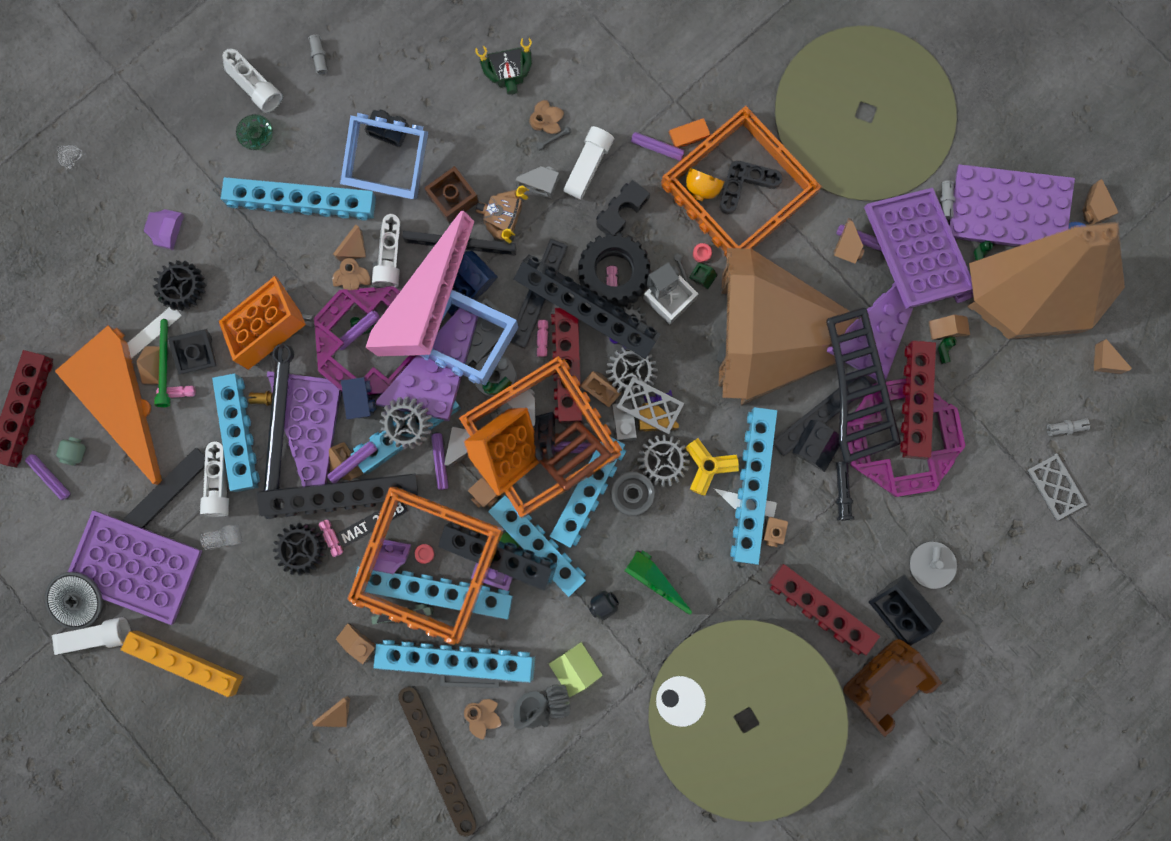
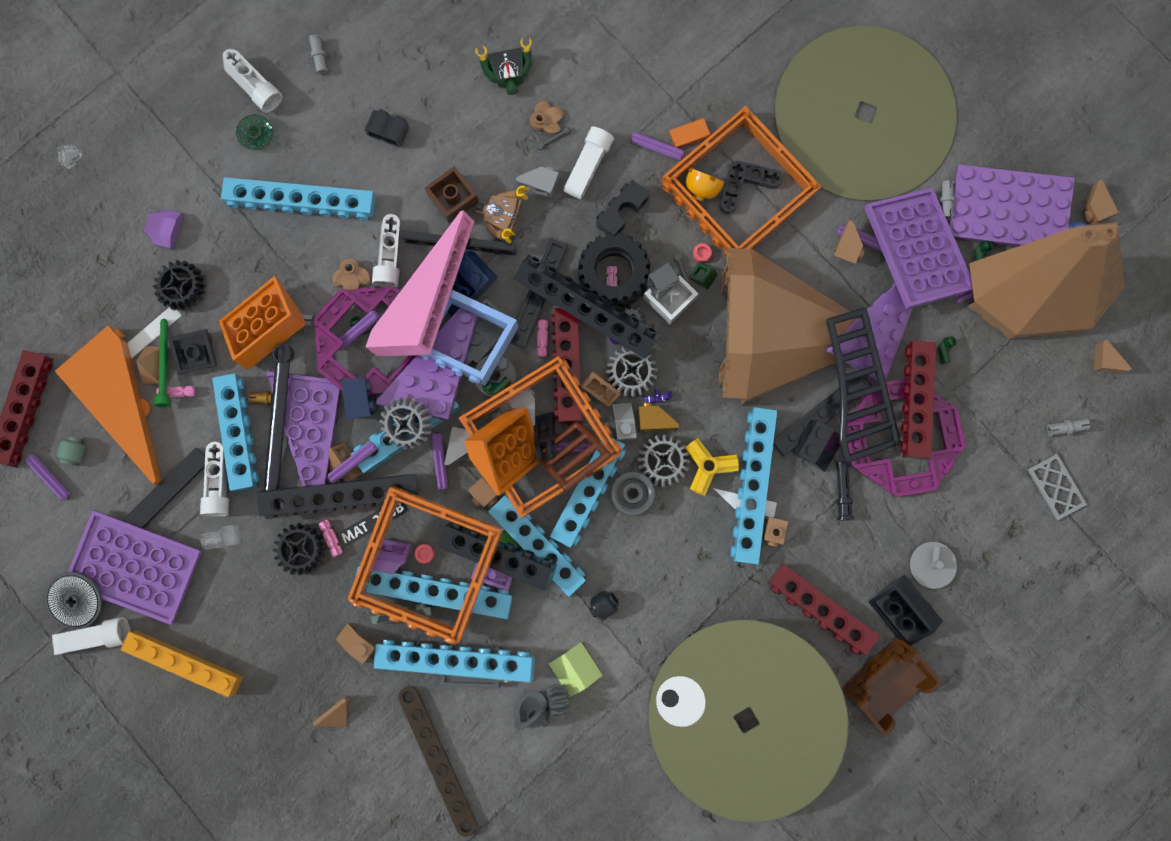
medium nougat slope [333,225,366,261] -> none
light blue window [340,113,429,199] -> none
medium nougat plate [464,699,501,739] -> none
light grey window [616,377,684,434] -> none
green wedge [624,550,692,615] -> none
medium nougat slope [929,315,970,340] -> none

